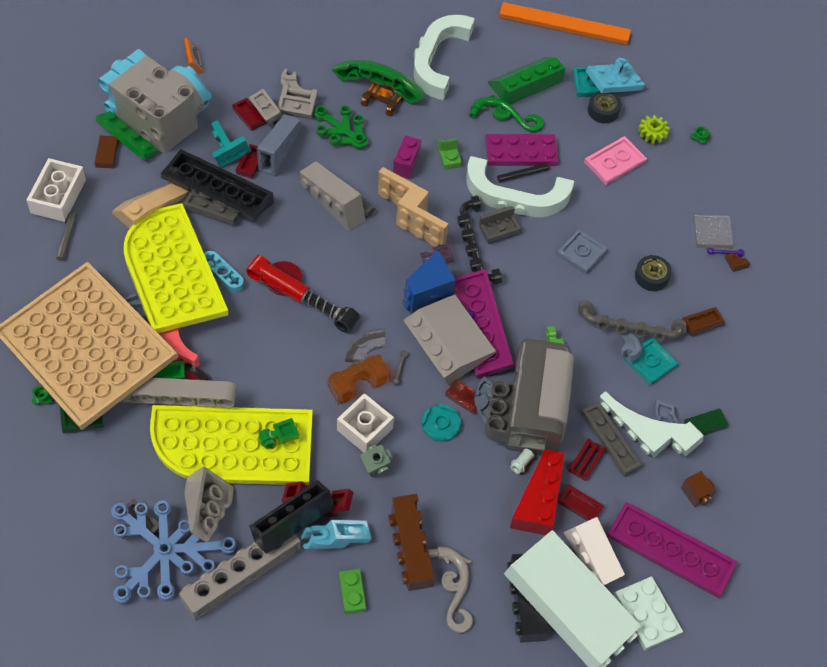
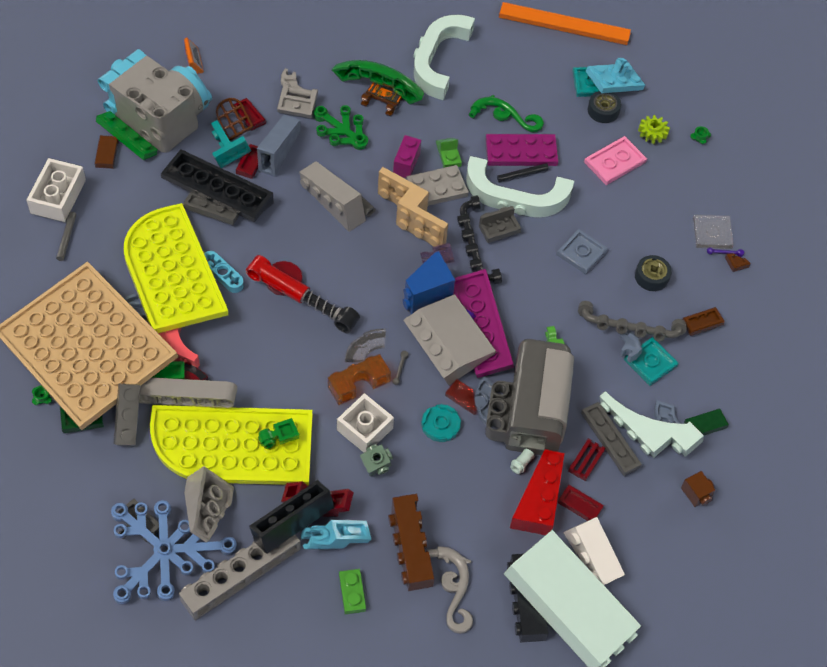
tan wedge [111,183,190,229] -> none
light grey hinge [249,89,282,128] -> none
green slope [488,57,565,104] -> none
magenta plate [607,502,737,598] -> none
light aqua plate [614,576,683,651] -> none
none -> dark grey plate [114,383,140,445]
none -> reddish brown window [216,98,254,141]
none -> light grey plate [406,165,469,206]

